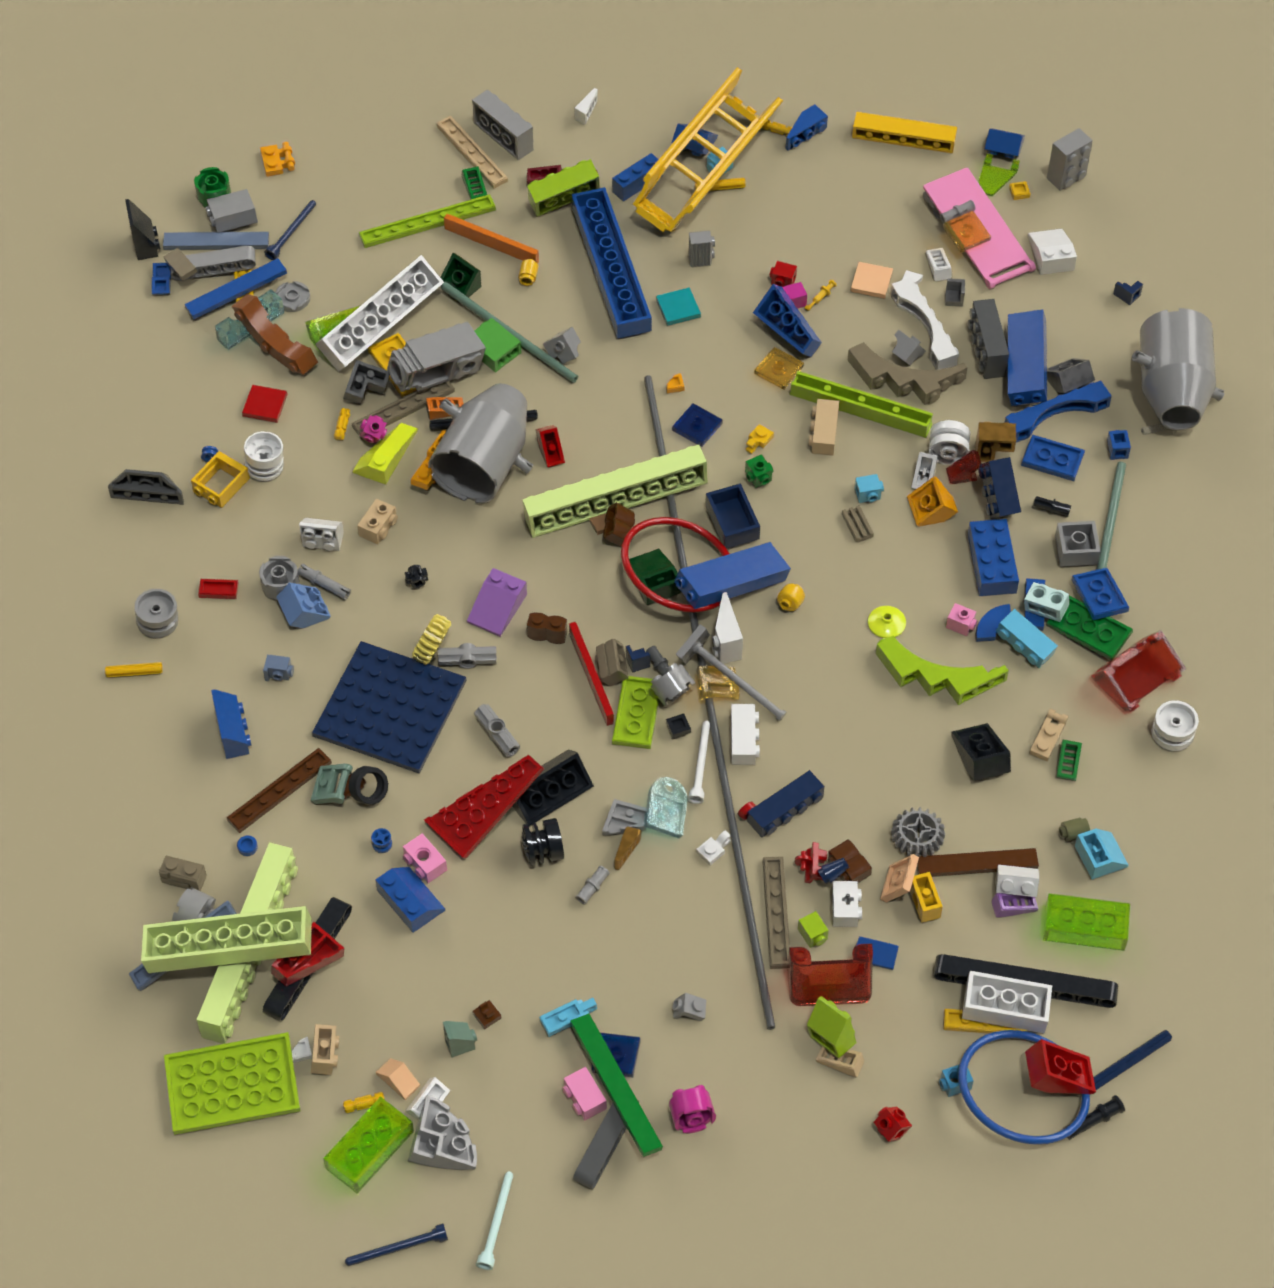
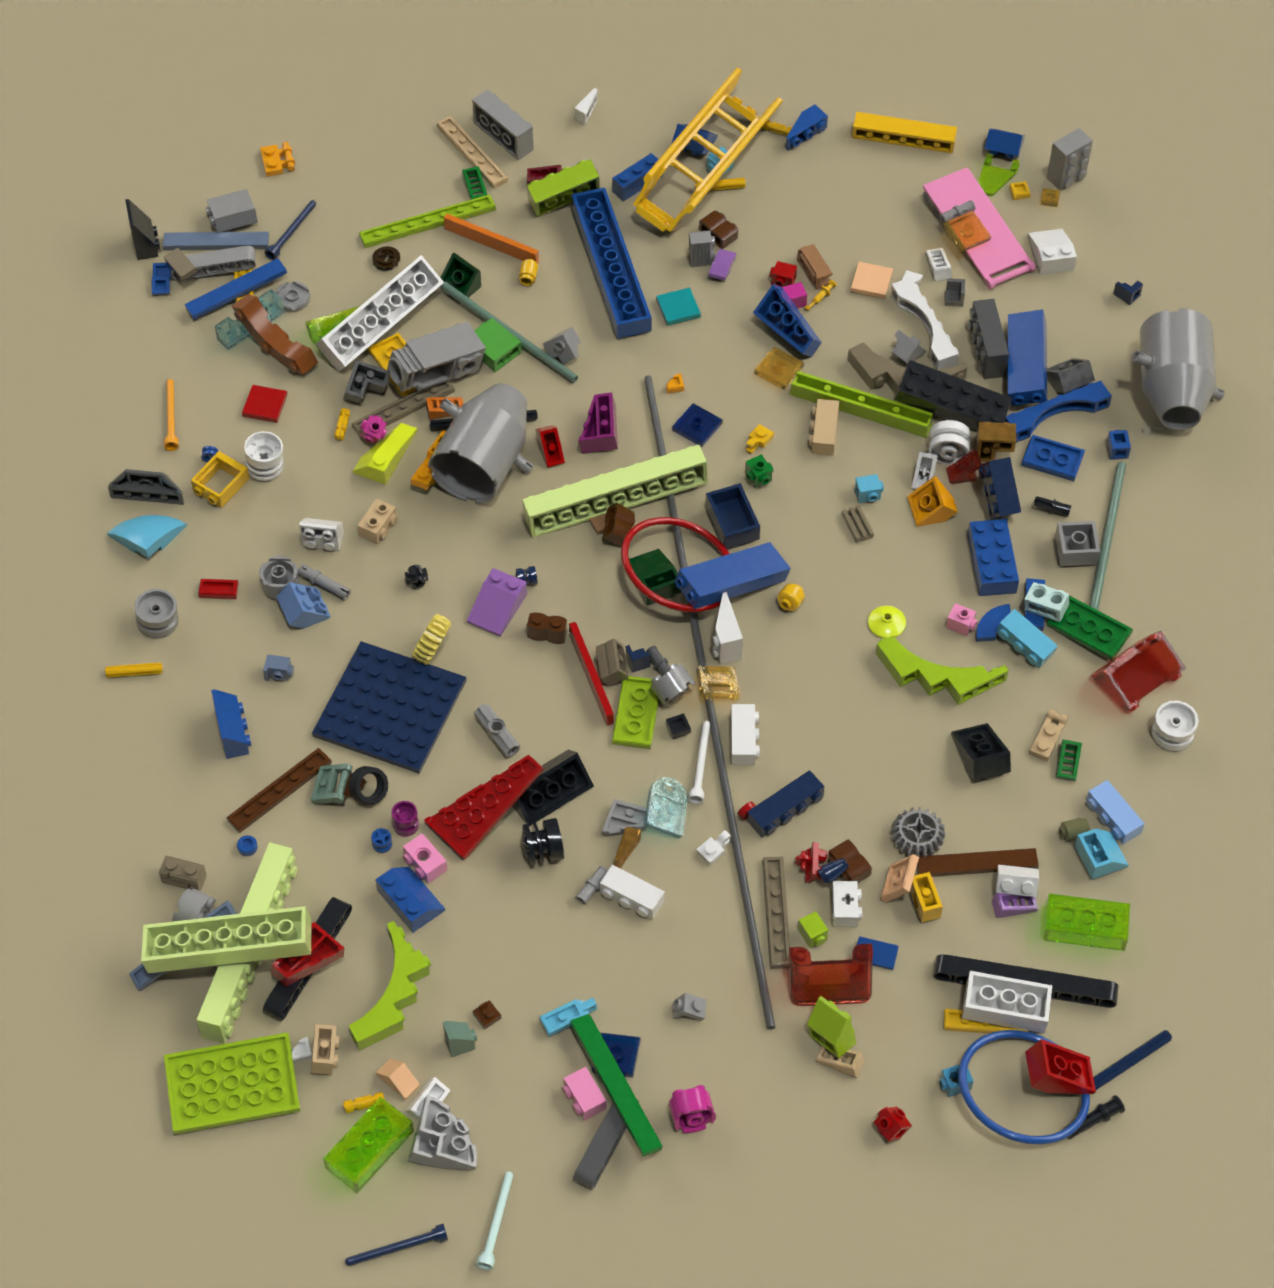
green brick [194,167,231,207] -> none
light grey piece [438,643,497,669] -> none
light grey tile [676,624,787,721] -> none
blue tile [1071,568,1129,620] -> none
none -> medium azure brick [107,515,187,558]
none -> light orange piece [164,379,179,451]
none -> lime arch [348,921,431,1051]
none -> dark brown gear [372,246,400,271]
none -> magenta wheel [391,801,419,837]
none -> dark blue wheel [516,566,538,585]
none -> magenta wedge [578,392,618,454]
none -> white brick [600,865,665,920]
none -> reddish brown brick [699,210,738,249]
none -> medium lavender slope [708,249,736,280]
none -> medium nougat window [797,244,833,290]
none -> black brick [894,360,1012,430]
none -> clear yellow tile [1040,188,1060,207]
none -> light blue brick [1086,780,1145,844]

